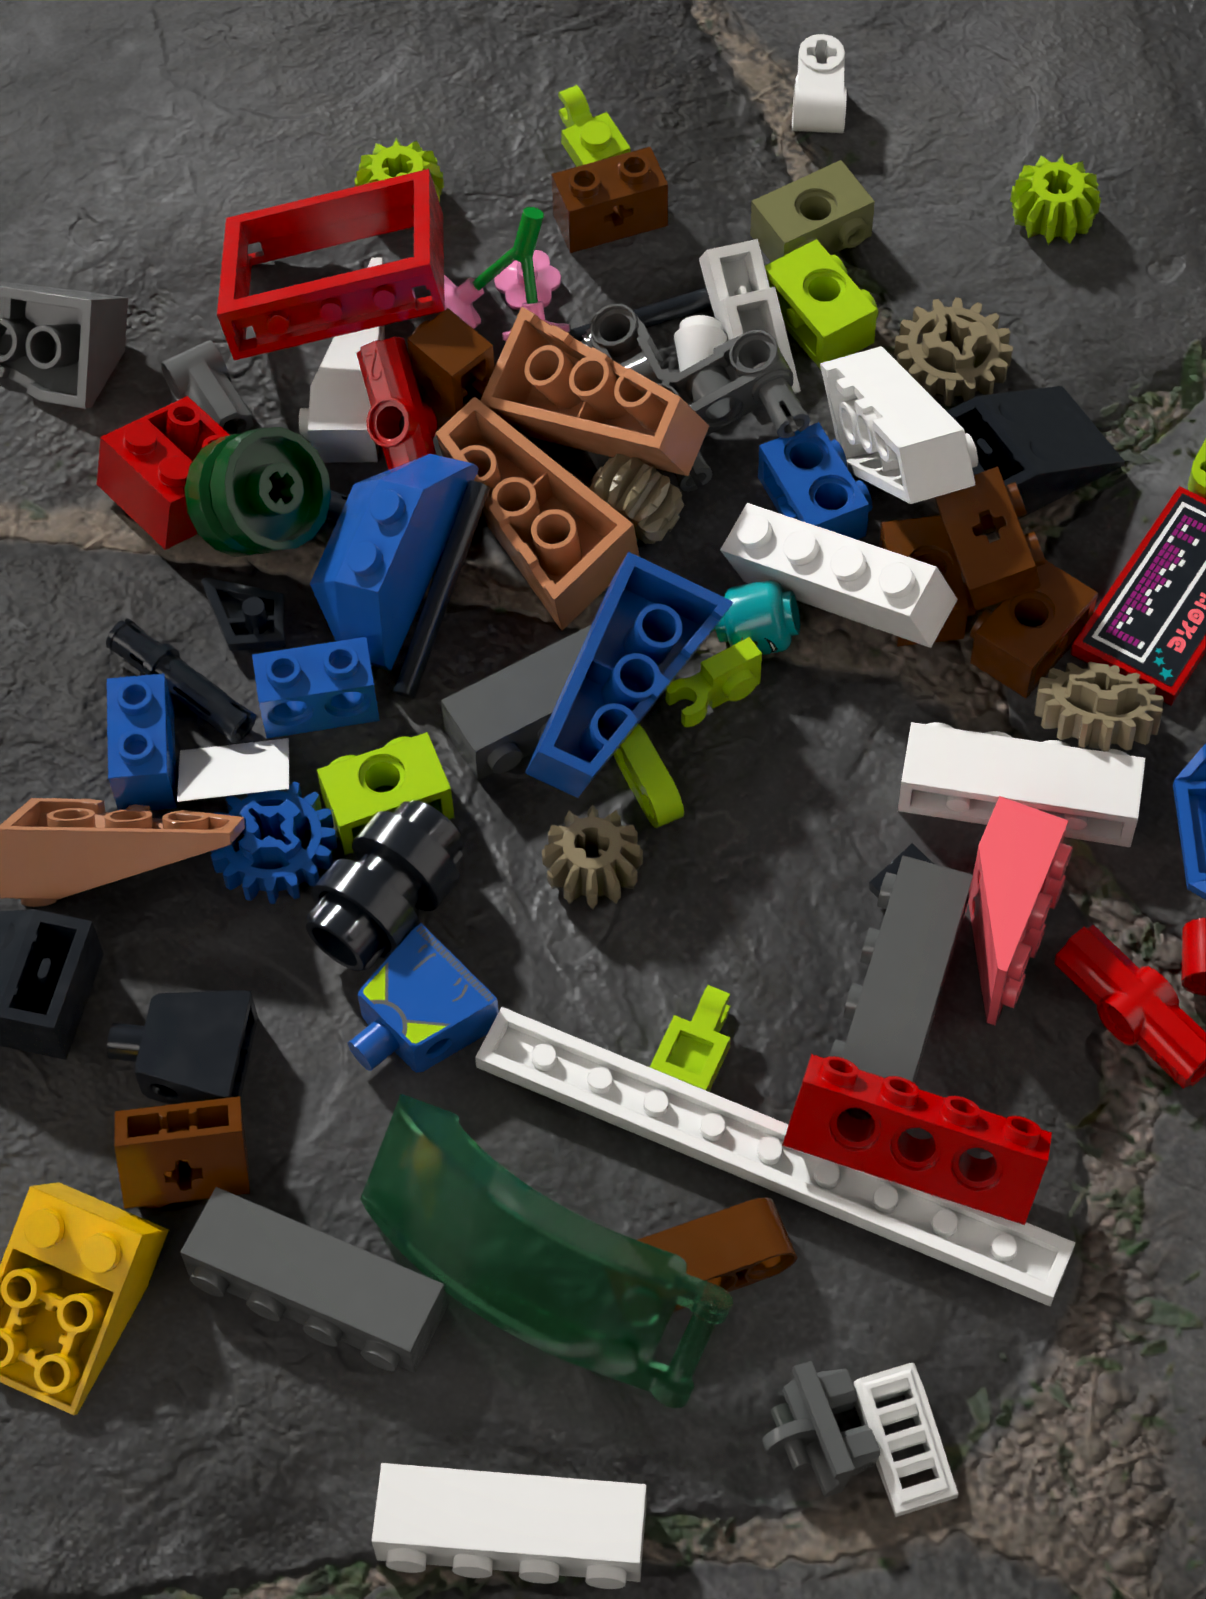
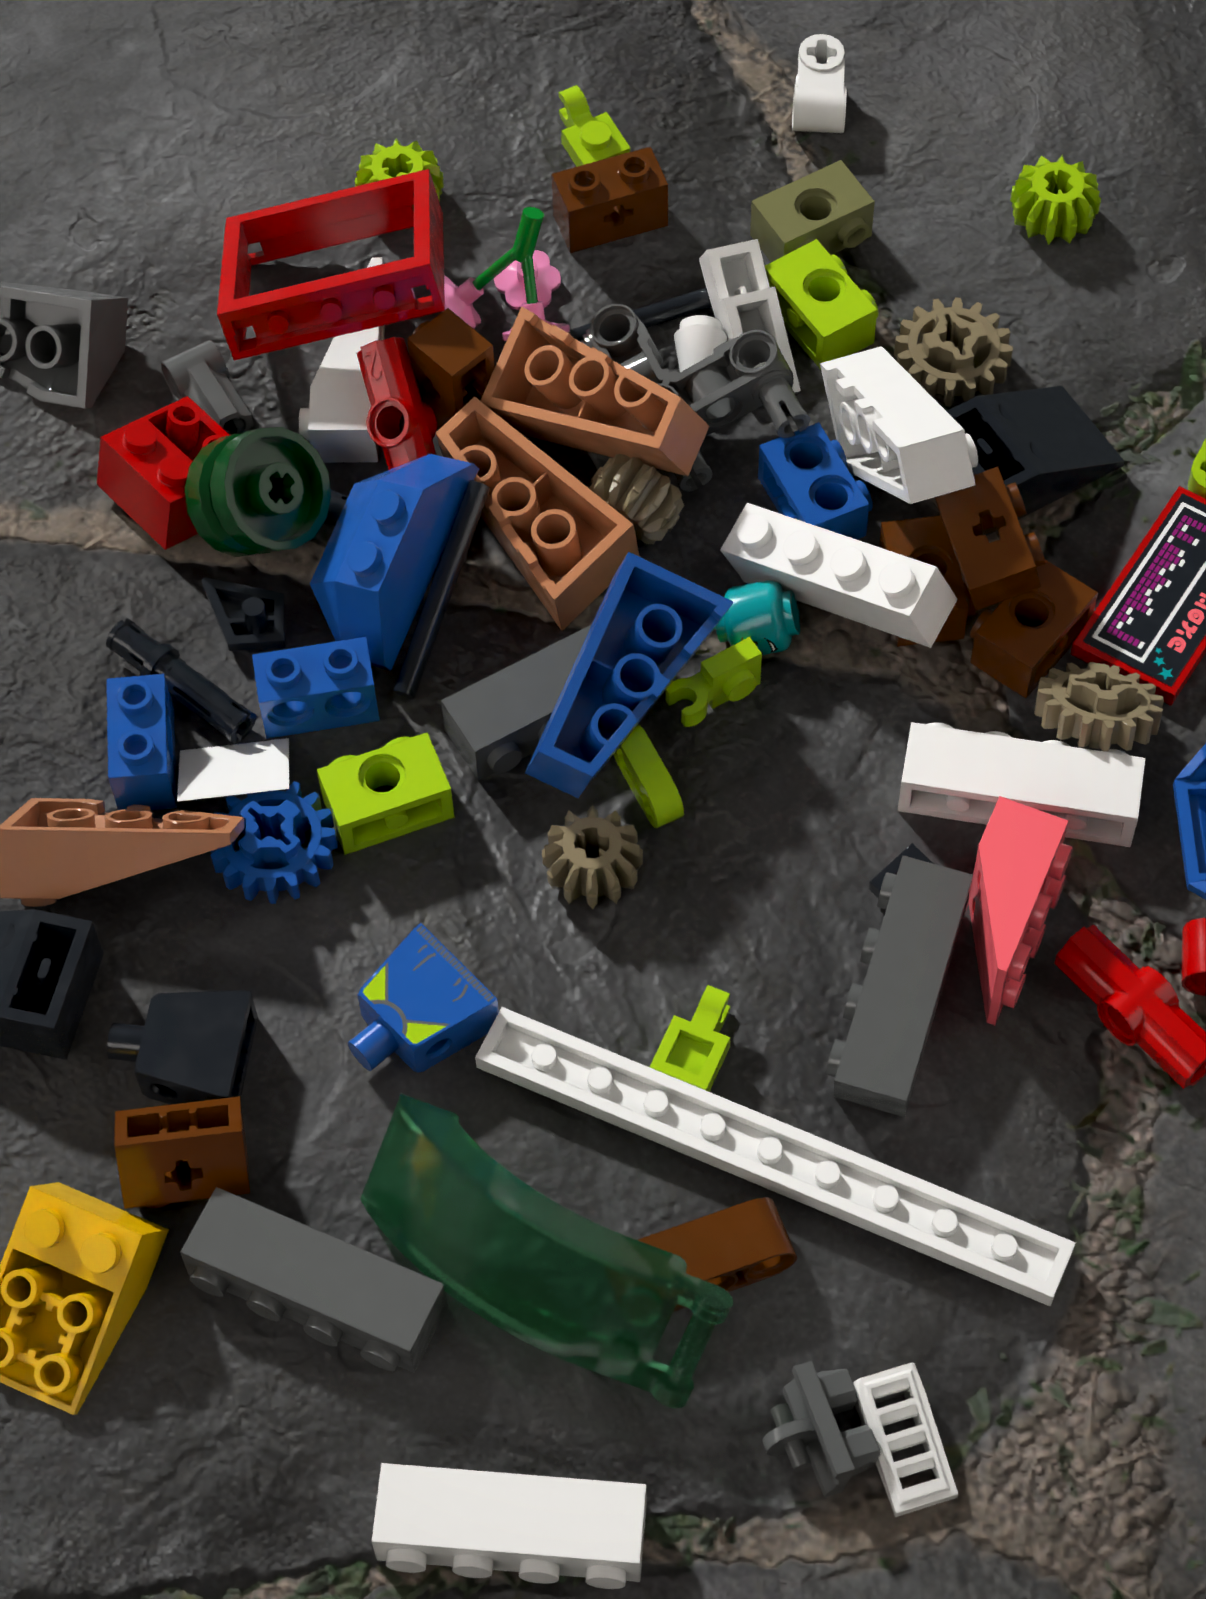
black piece [306,800,464,971] -> none
red brick [782,1054,1052,1225] -> none

